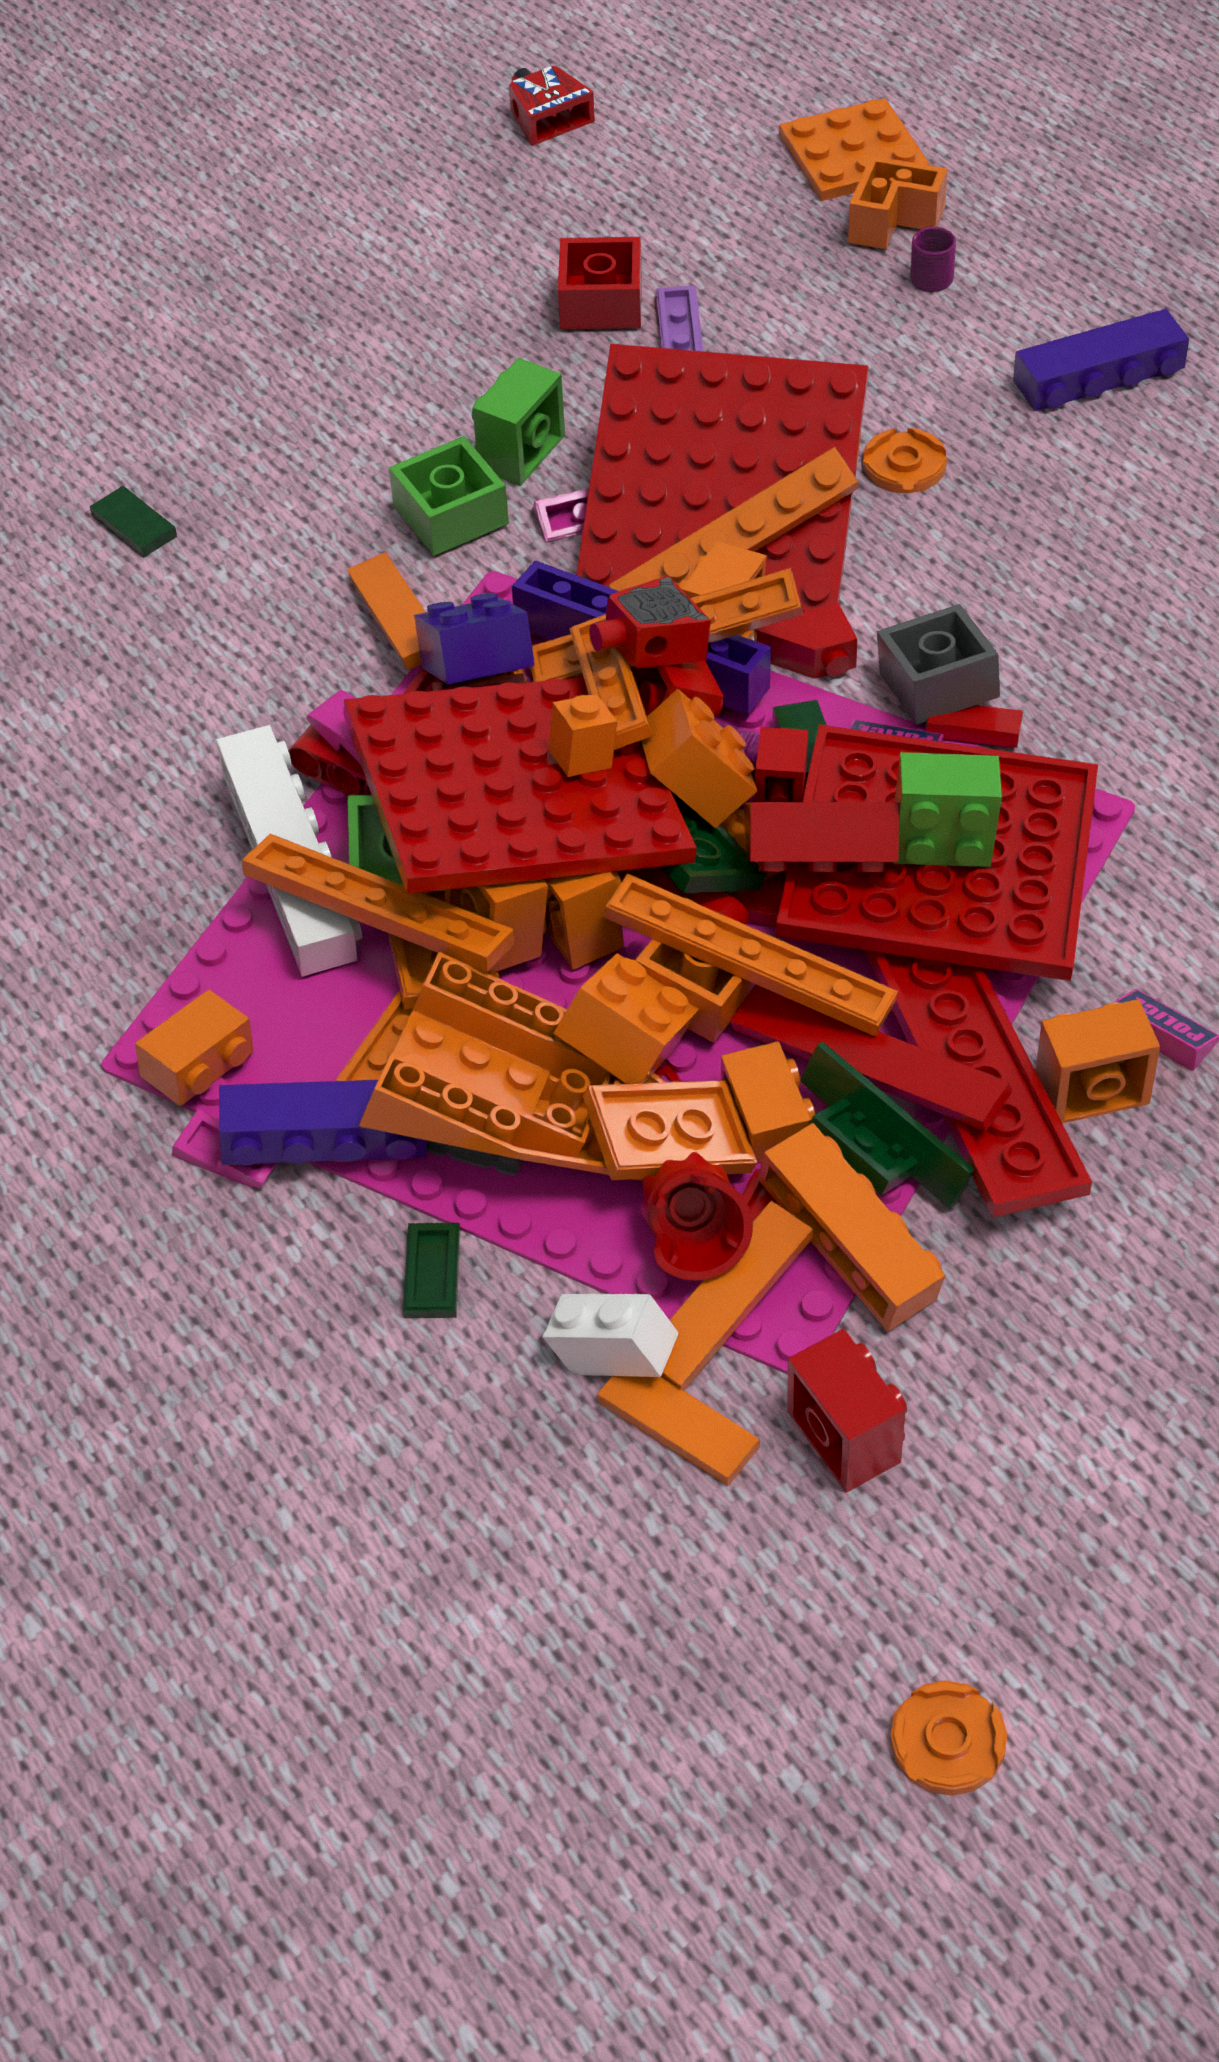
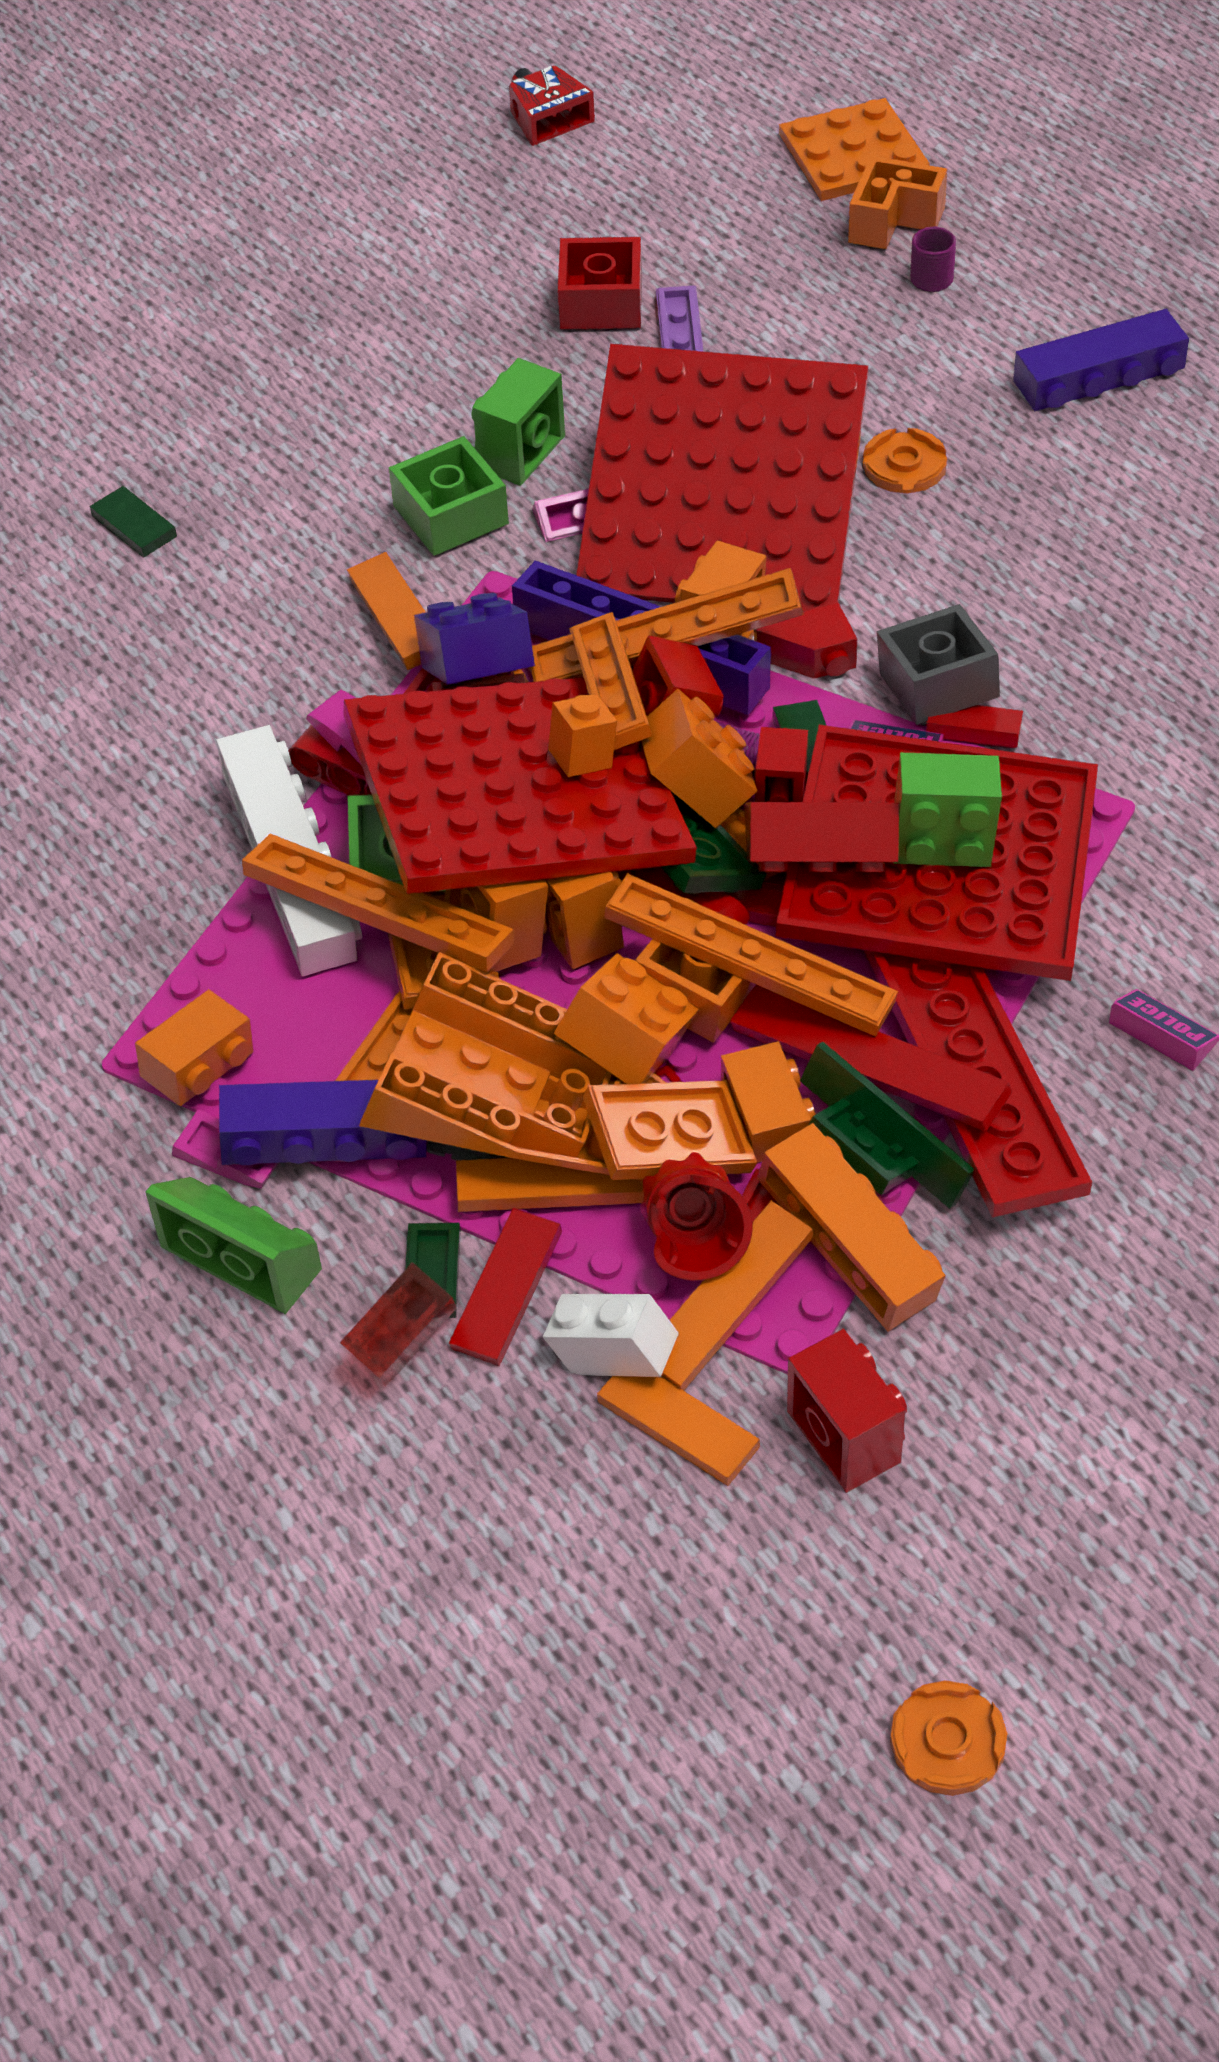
red torso [589,576,711,668] -> none
orange plate [609,447,859,591] -> none
orange brick [1035,999,1160,1124] -> none
none -> bright green slope [145,1177,322,1314]
none -> clear red brick [340,1262,457,1387]
none -> red tile [449,1208,562,1366]
none -> orange tile [456,1158,644,1212]

